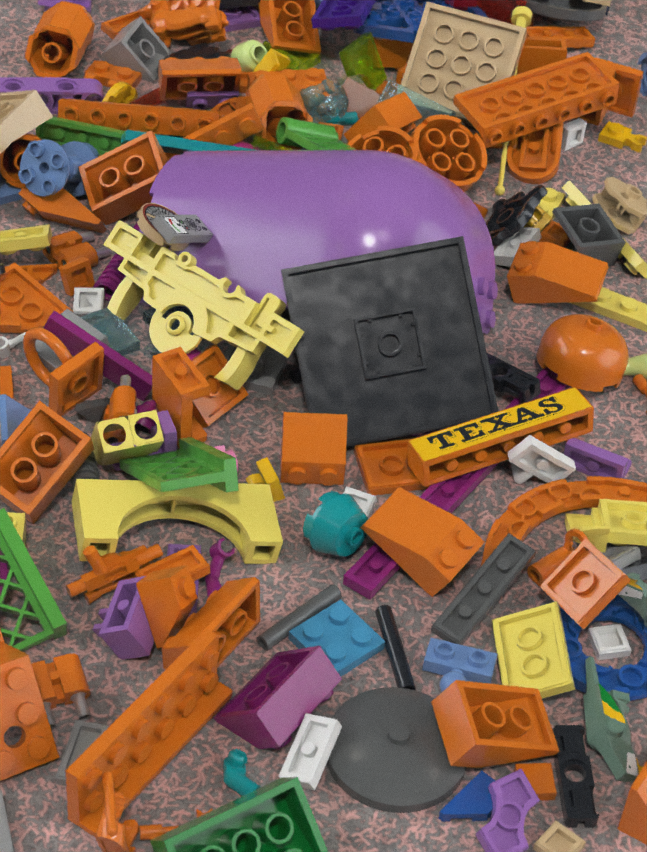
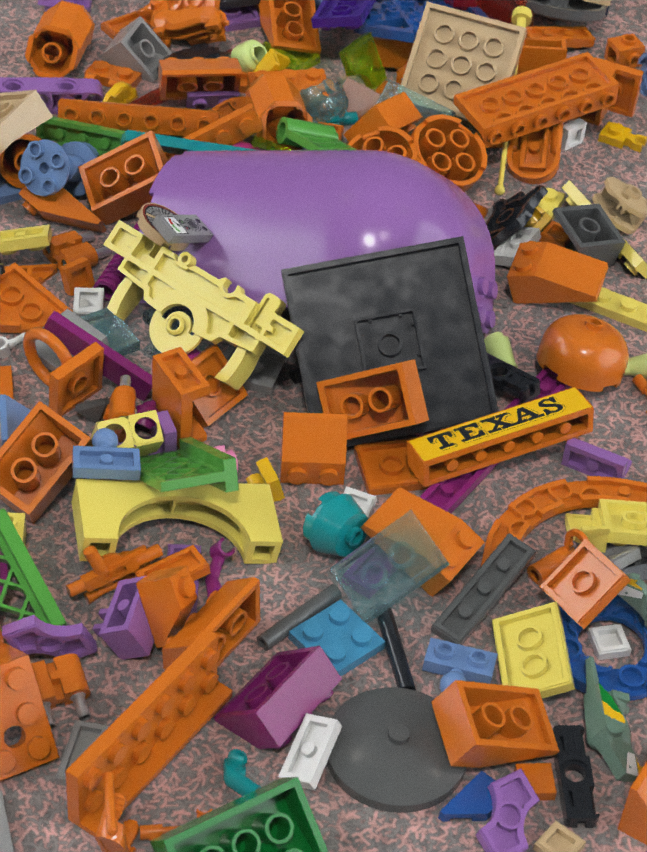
white plate [508,435,576,484] -> none
none -> medium lavender tile [2,615,97,658]
none -> medium blue plate [72,428,141,480]
none -> orange slope [316,359,429,440]
none -> clear light blue tile [329,510,450,624]
none -> yellowish green cone [484,332,518,376]
none -> orange brick [604,33,645,68]

